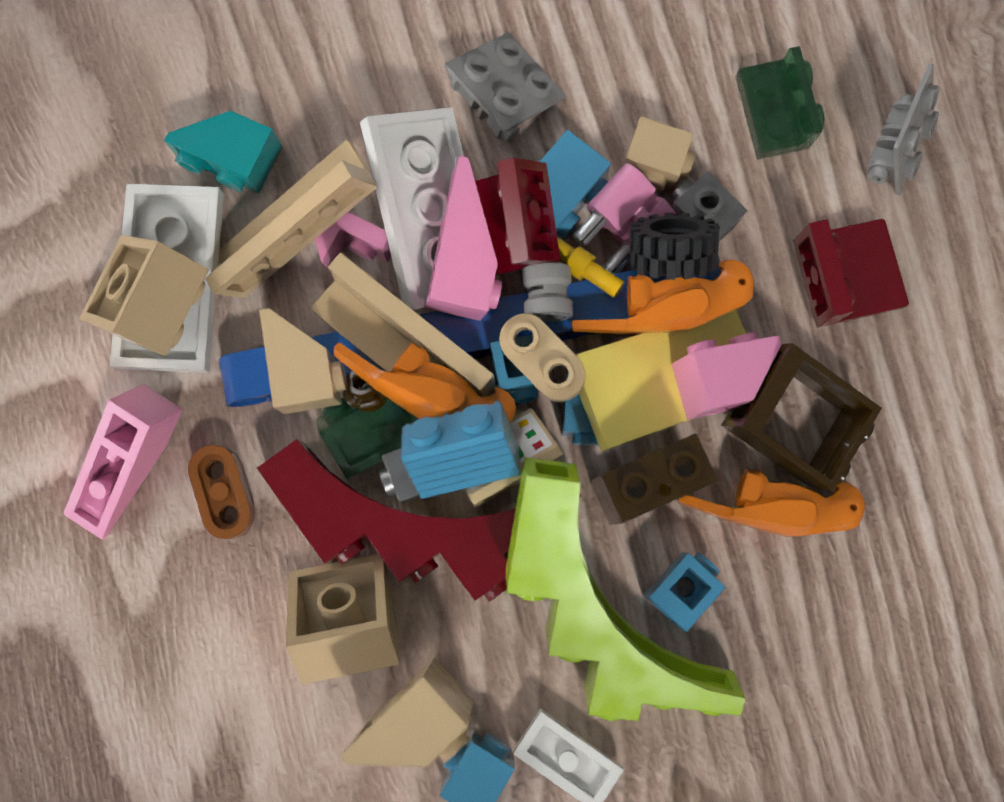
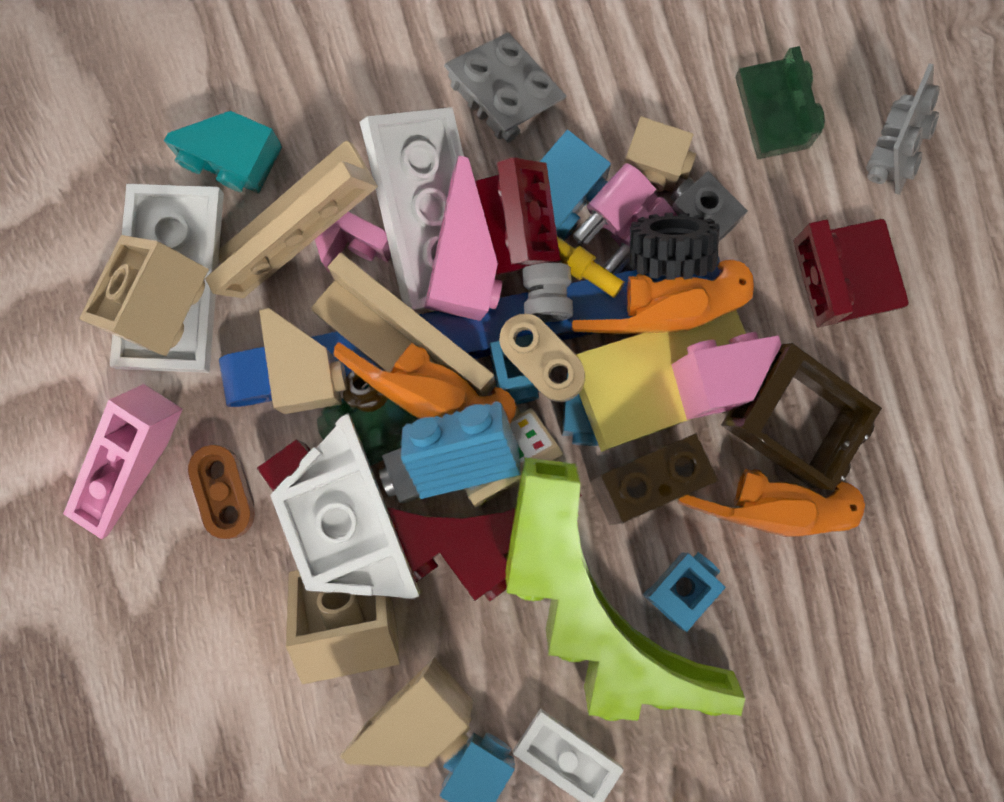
none -> white wing [270,414,421,599]

